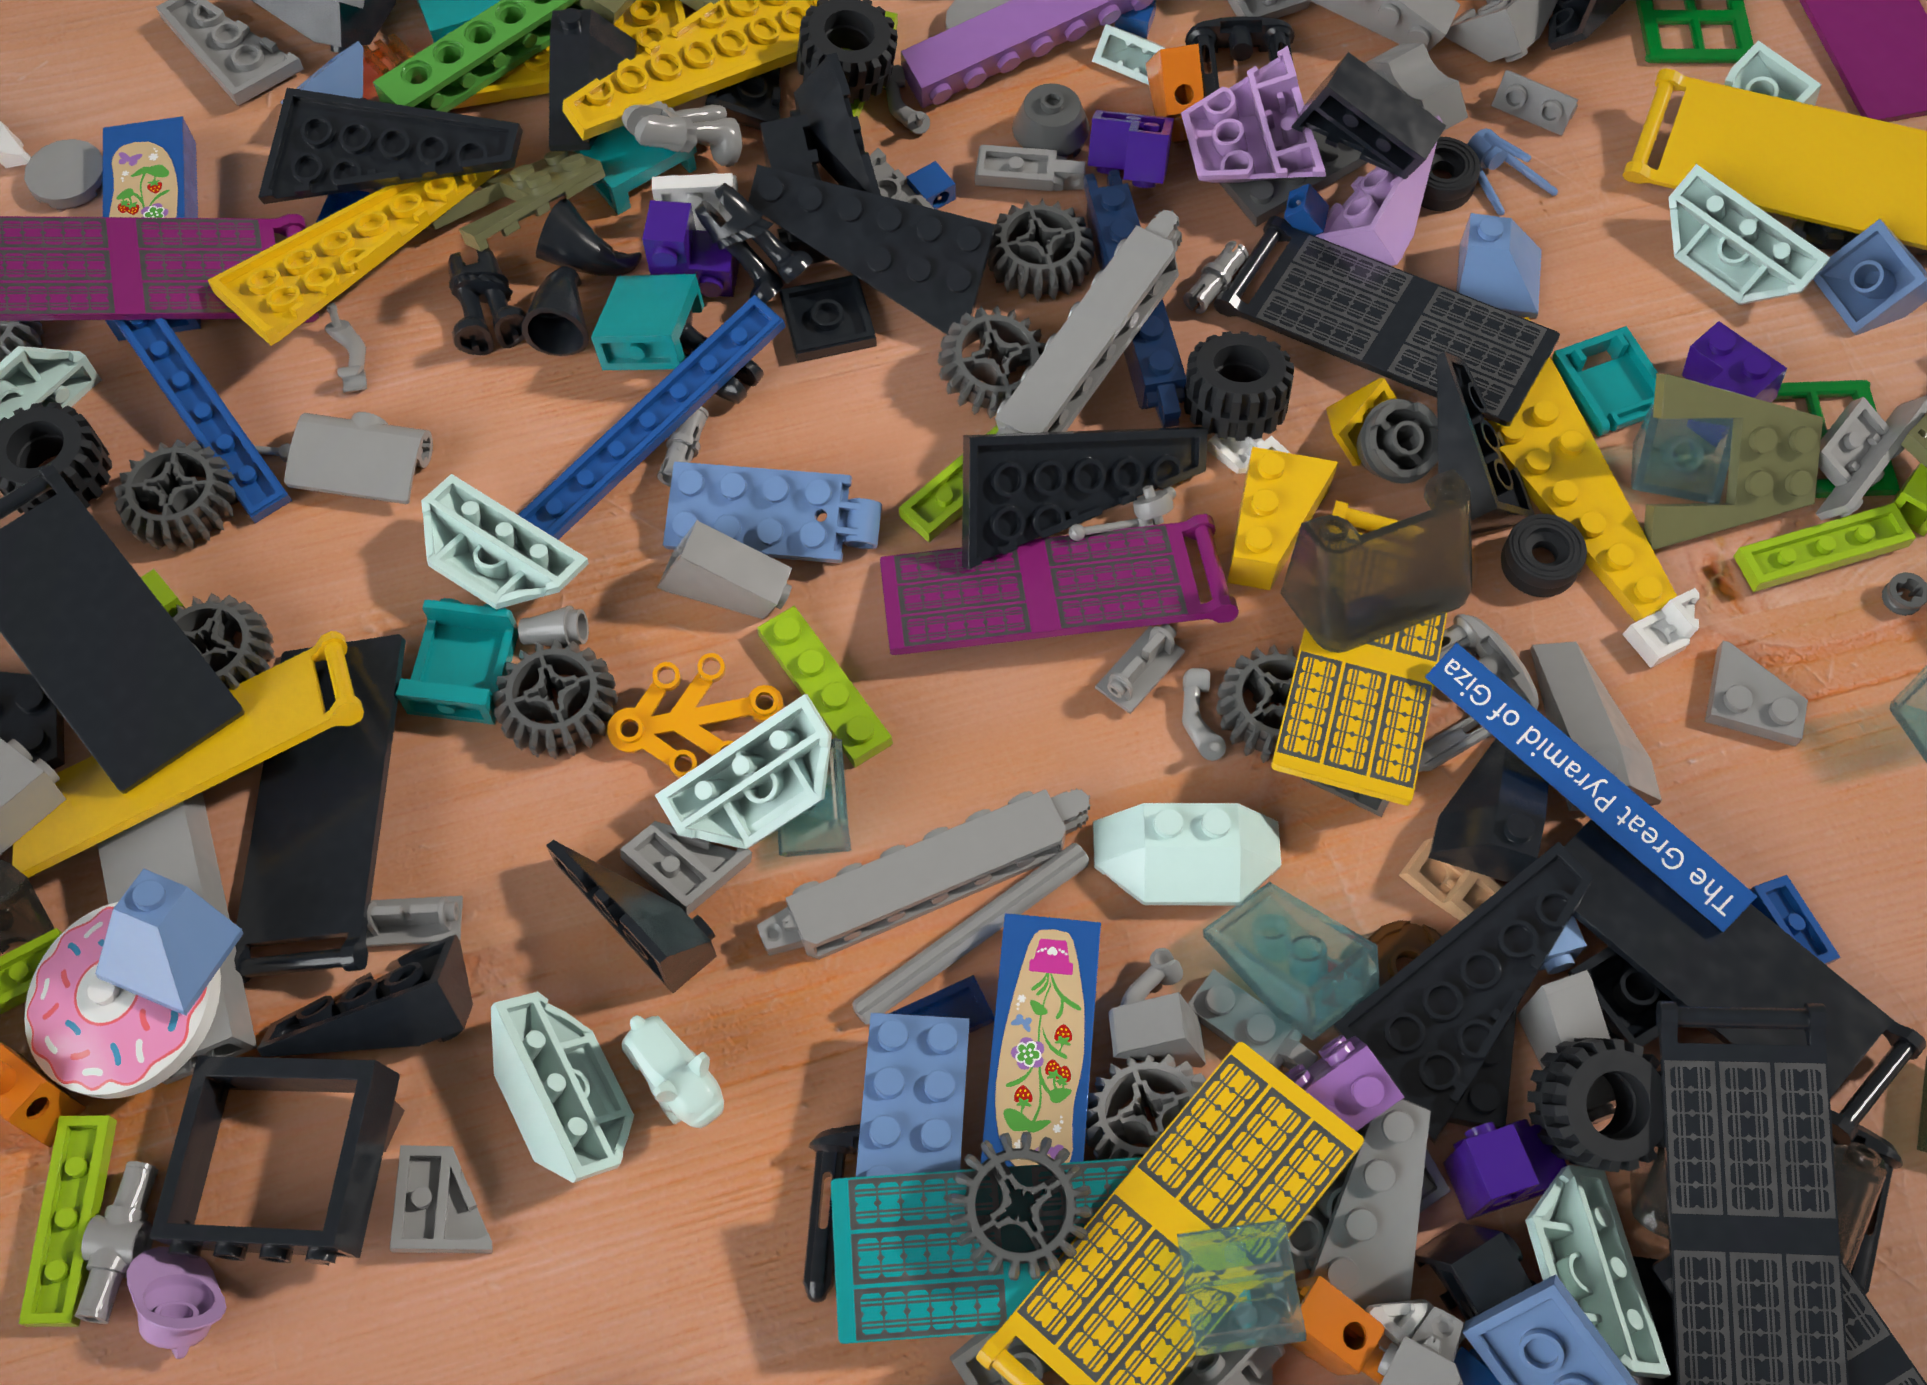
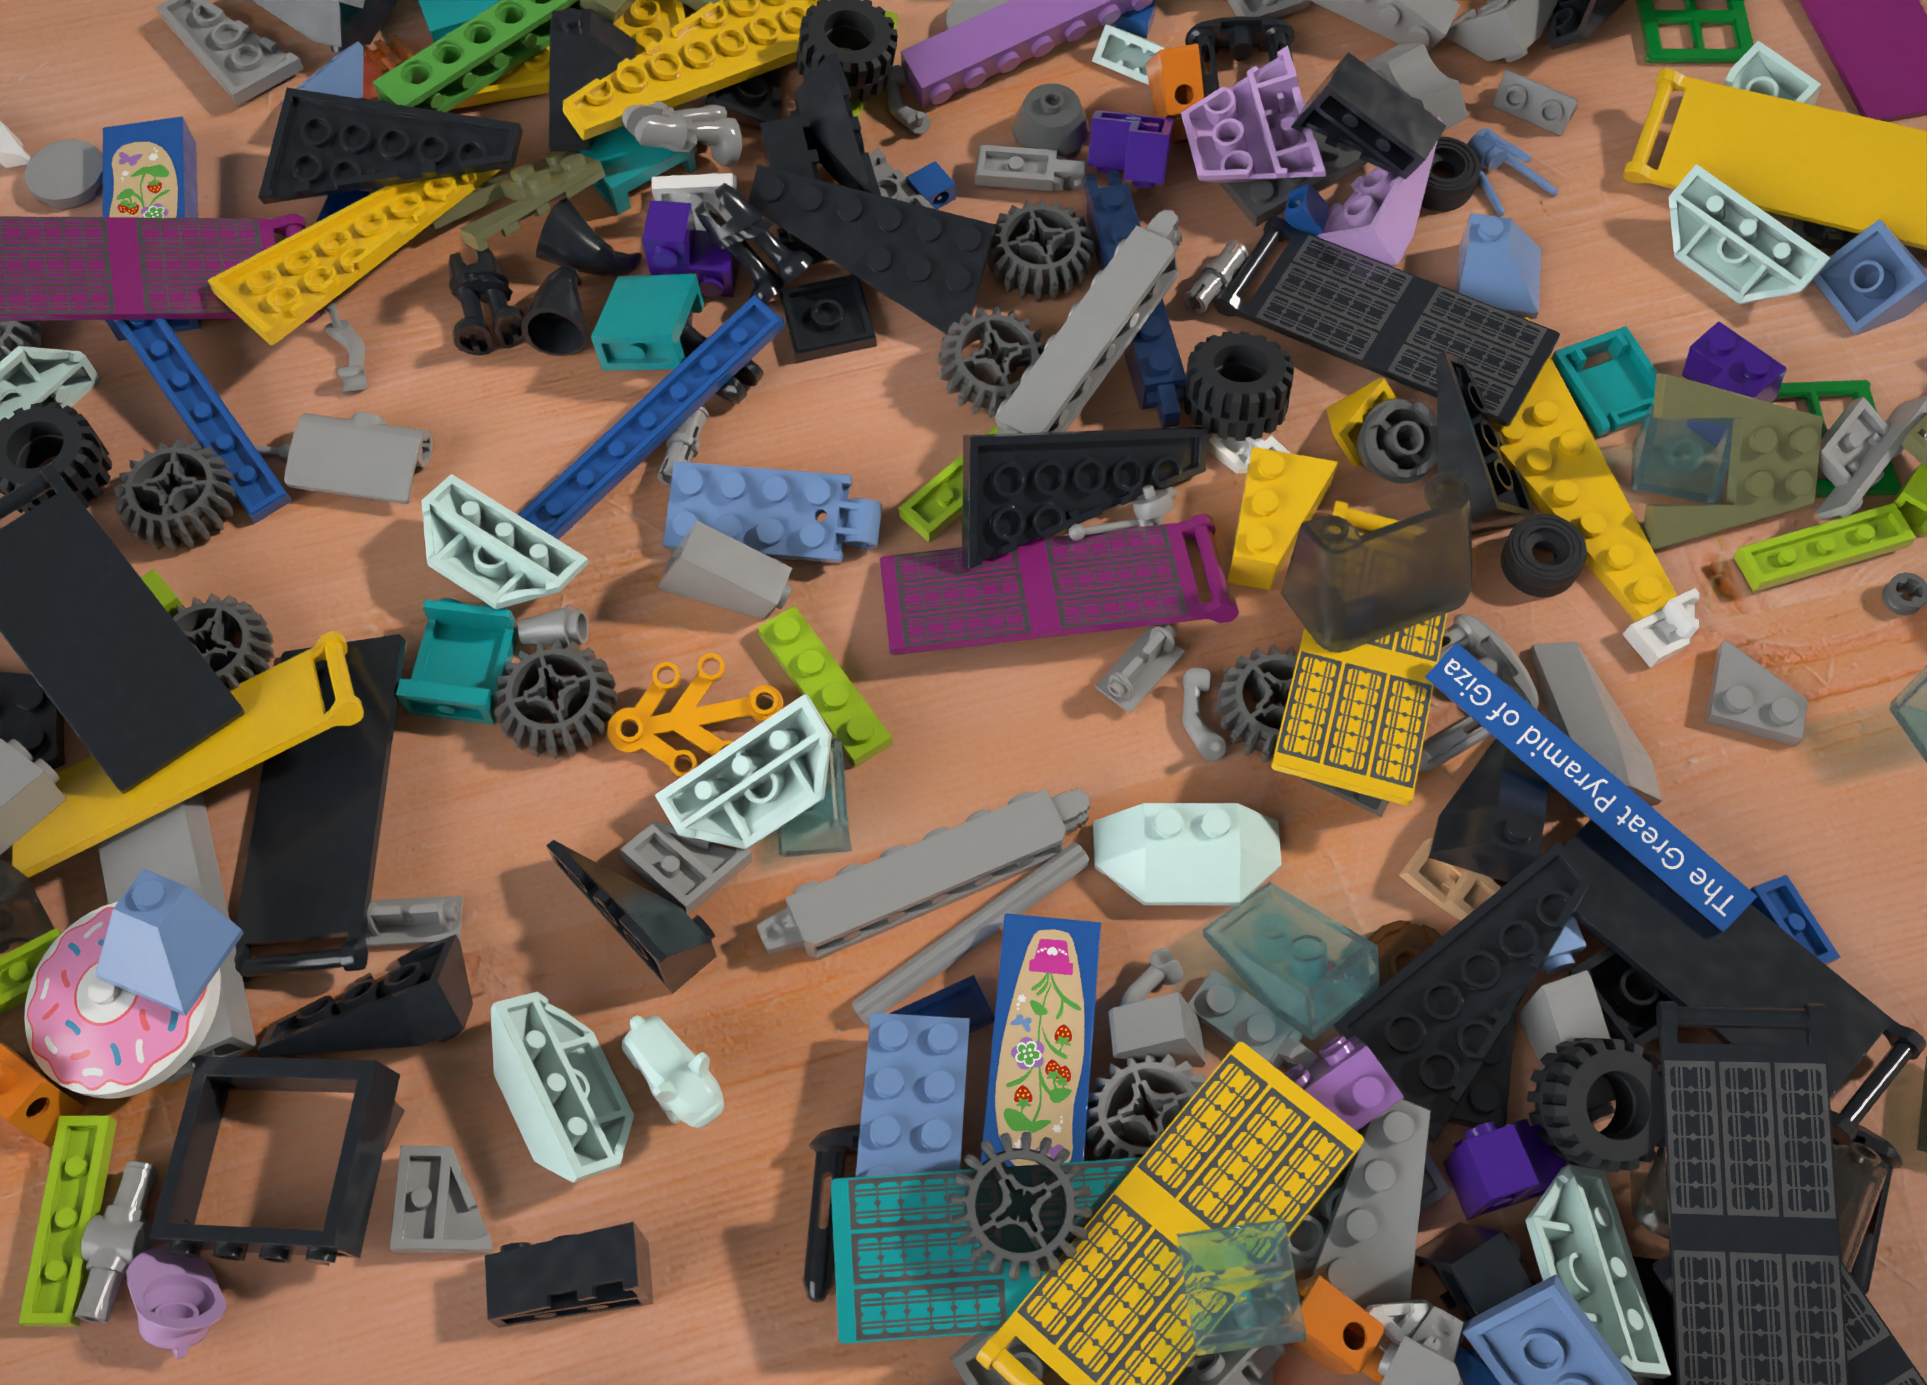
none -> black wedge [485,1221,654,1328]

